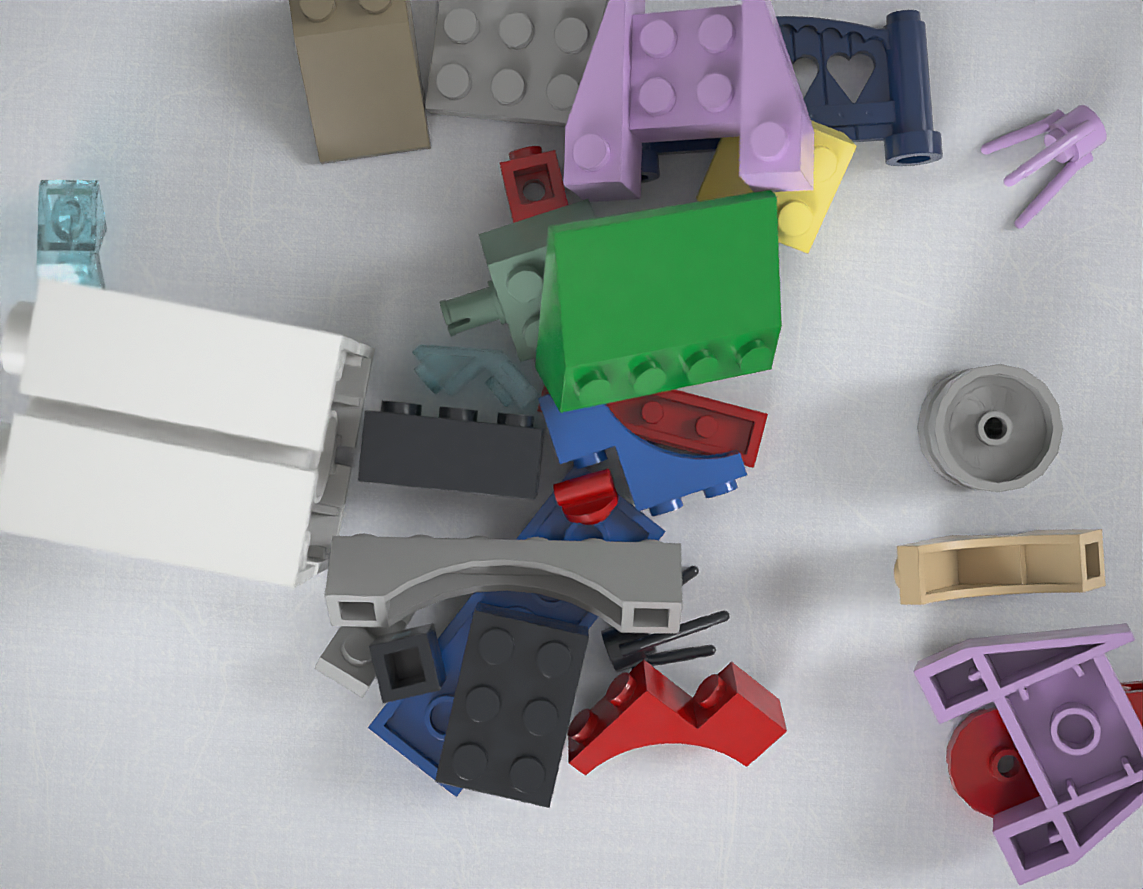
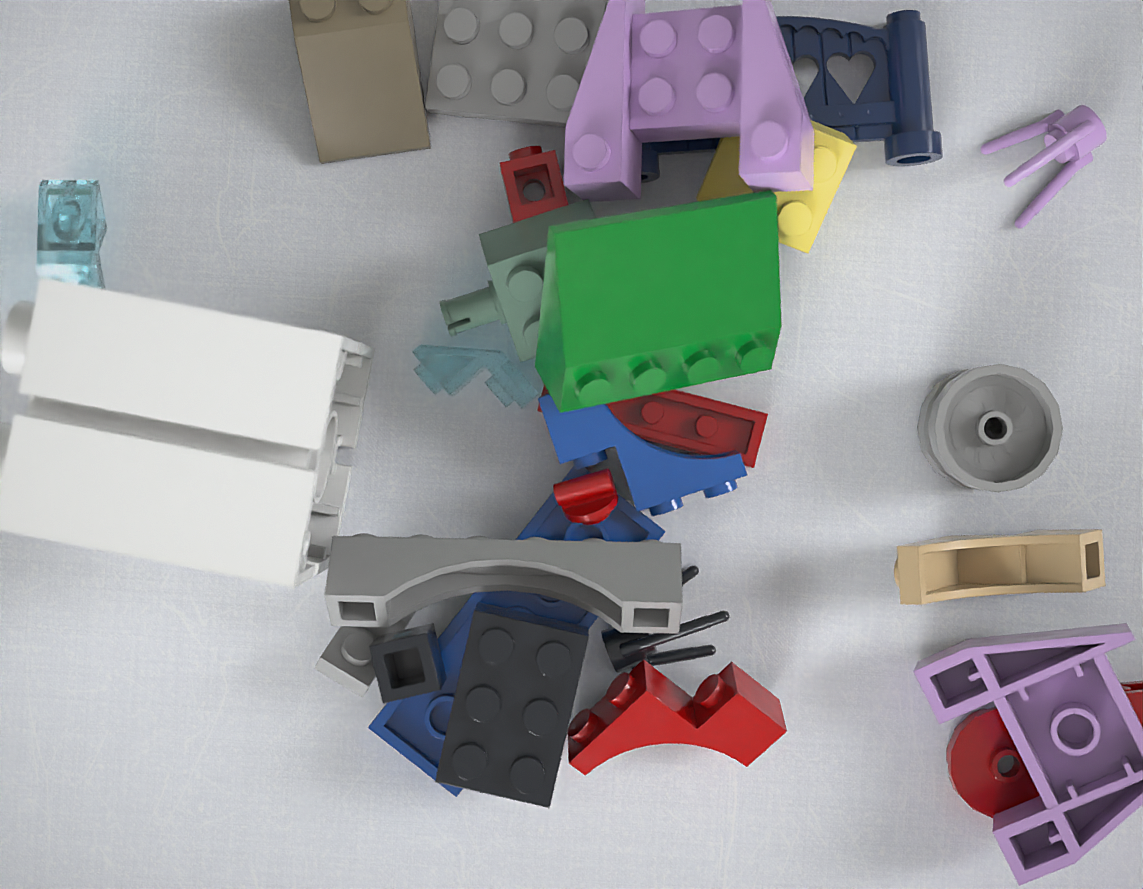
black brick [358,400,545,500] -> none

